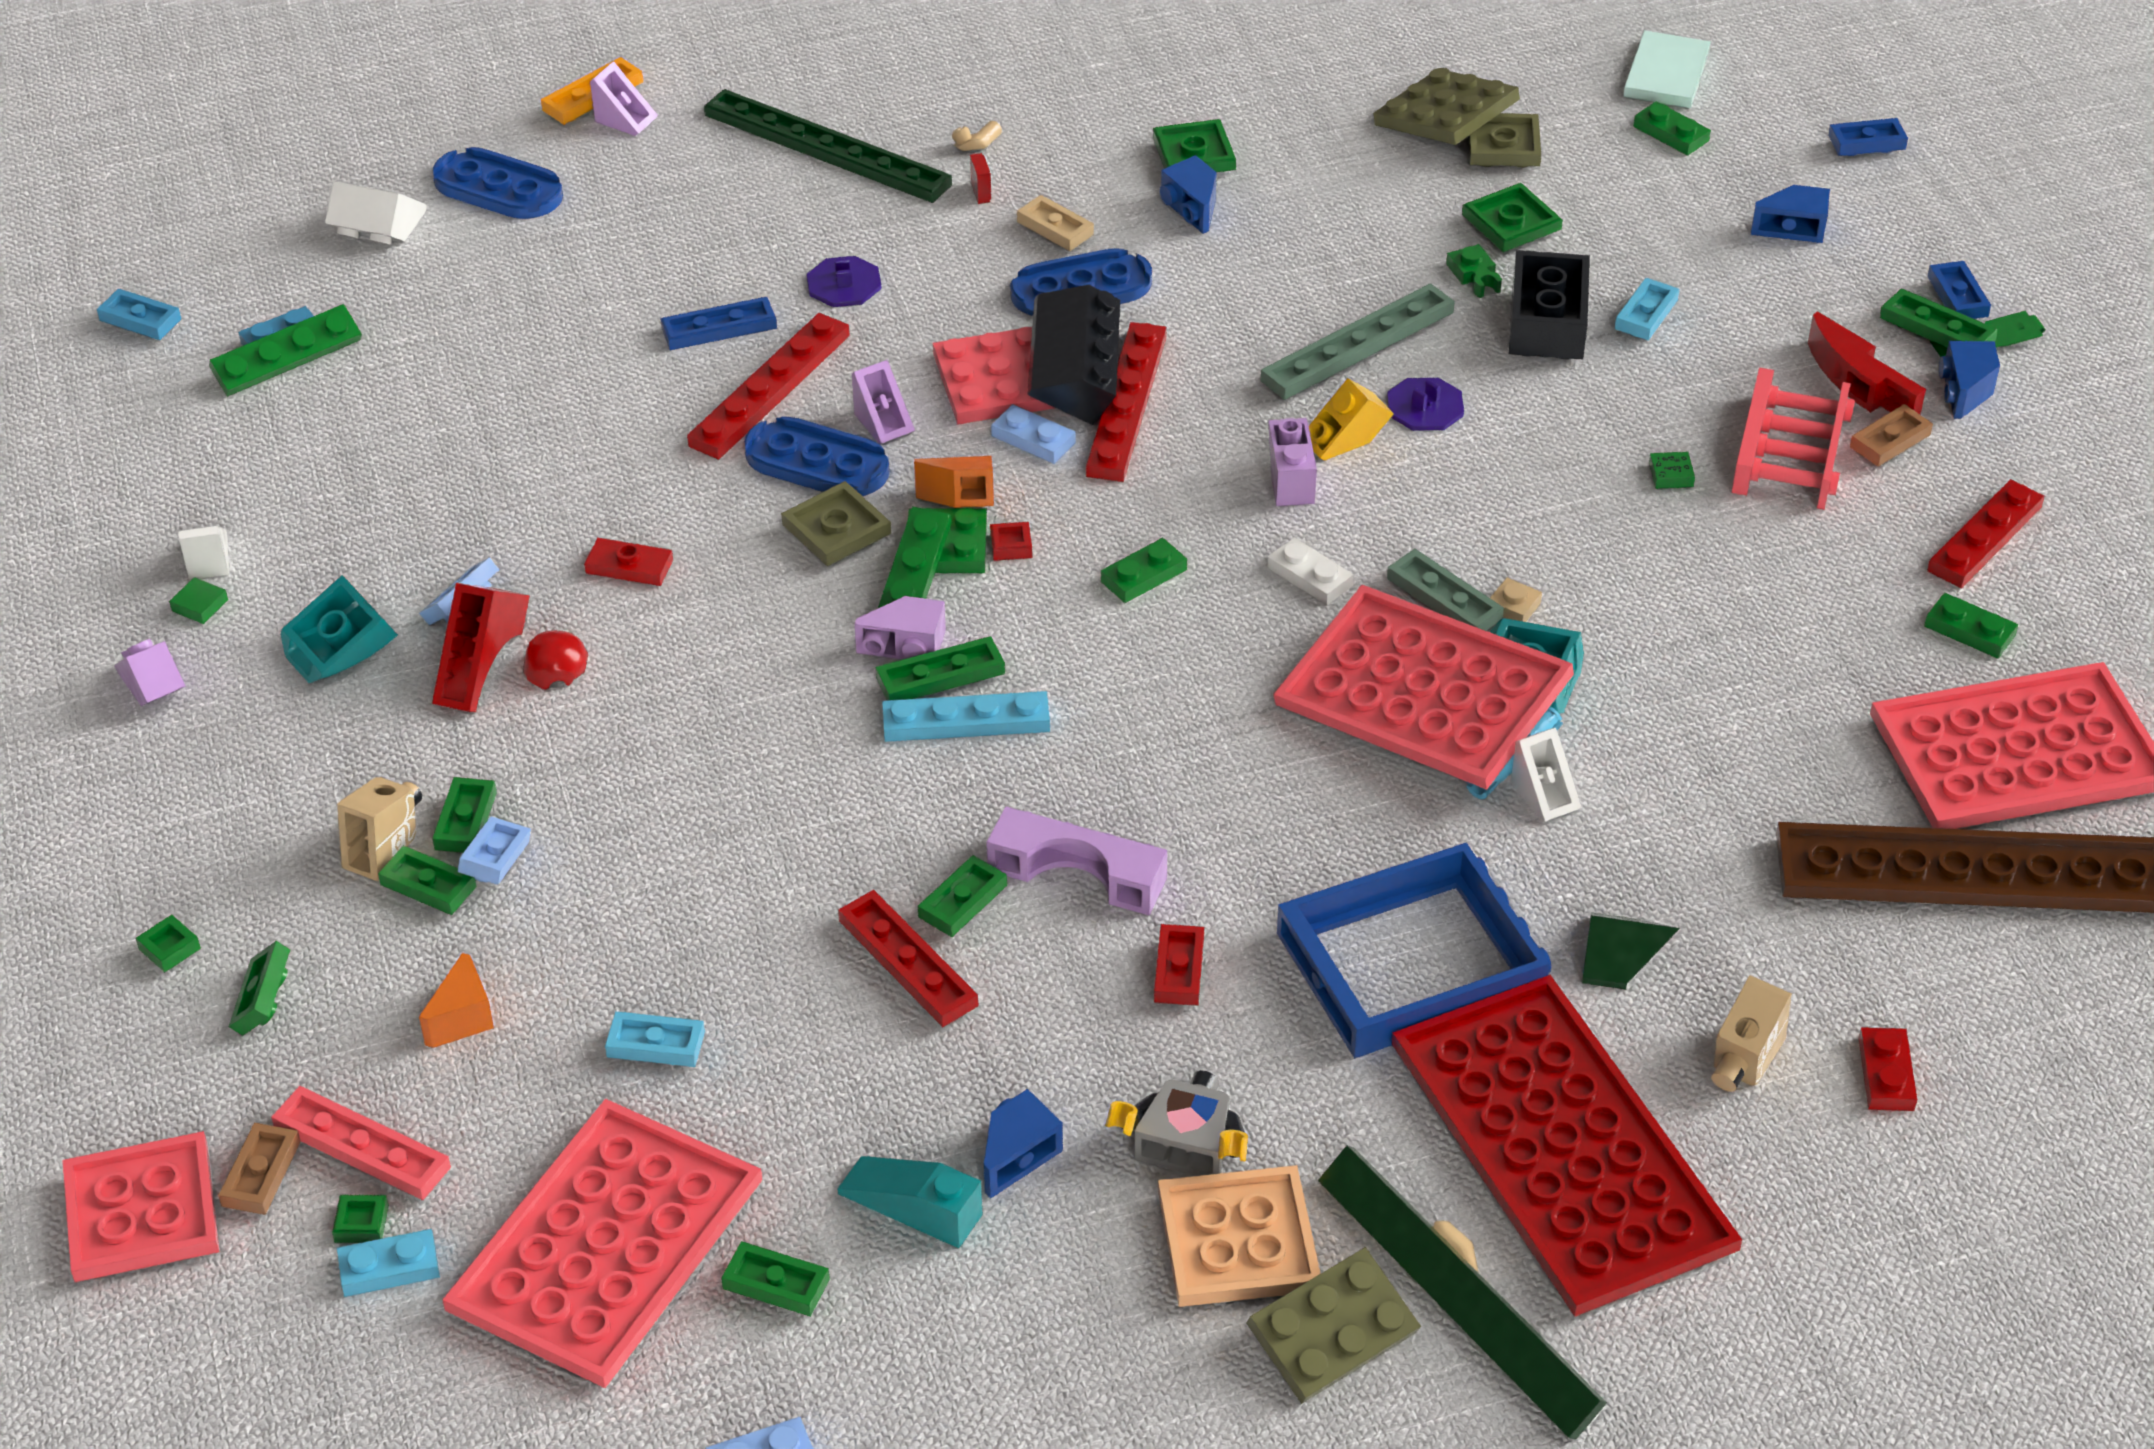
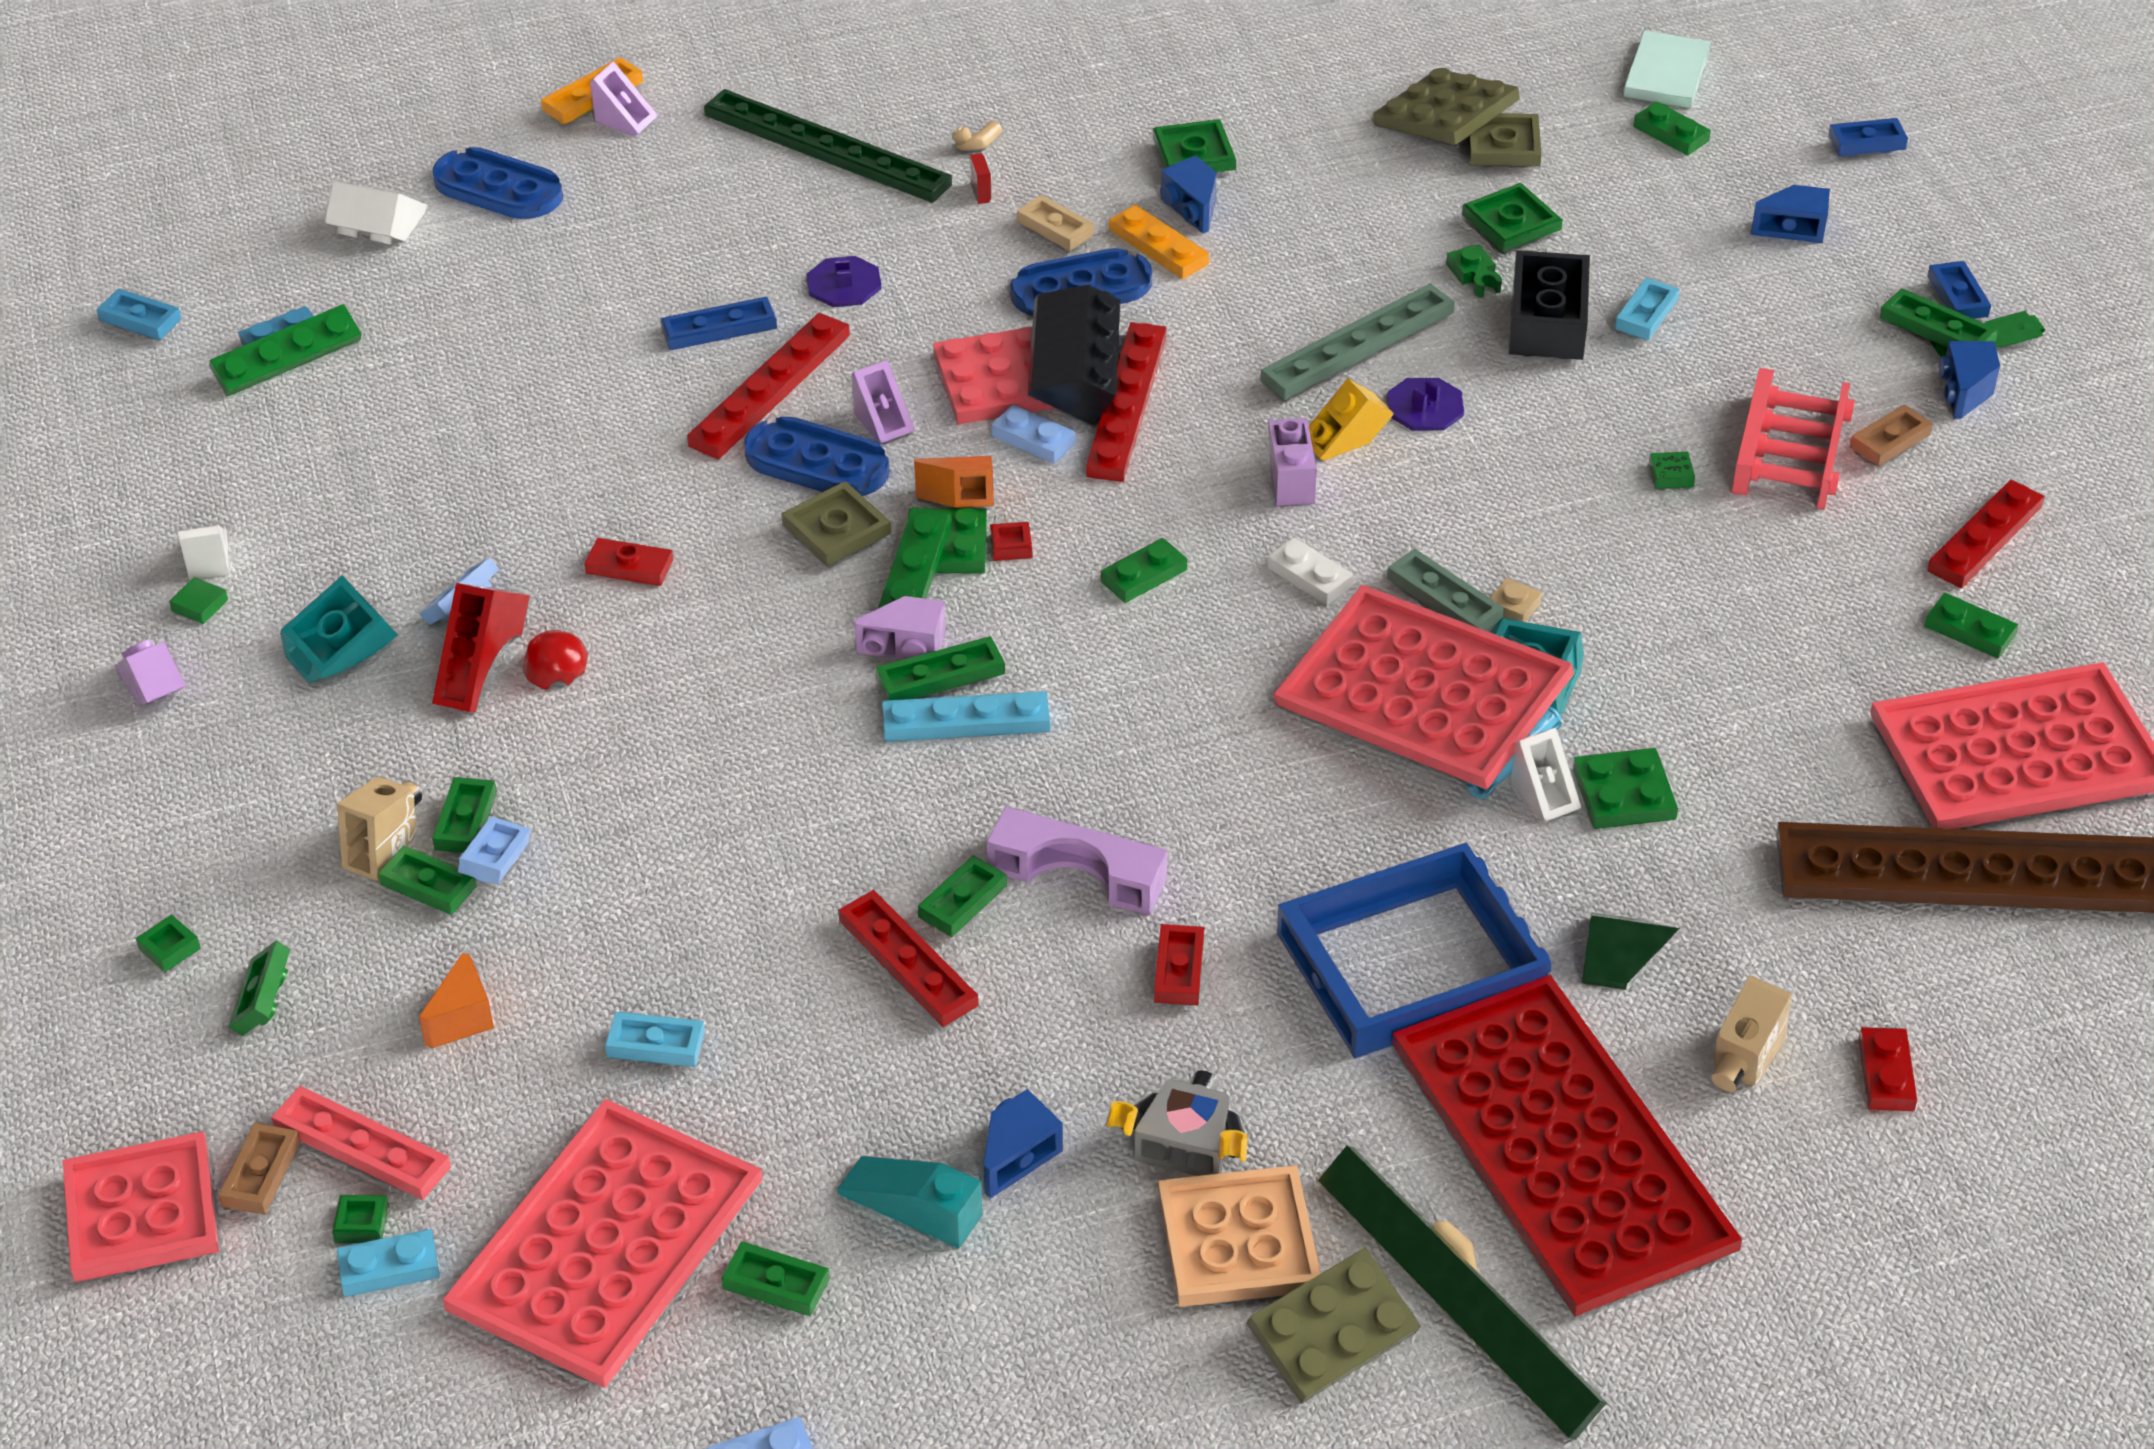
red slope [1808,311,1926,415] -> none
none -> light orange plate [1109,204,1209,279]
none -> green plate [1573,748,1678,829]

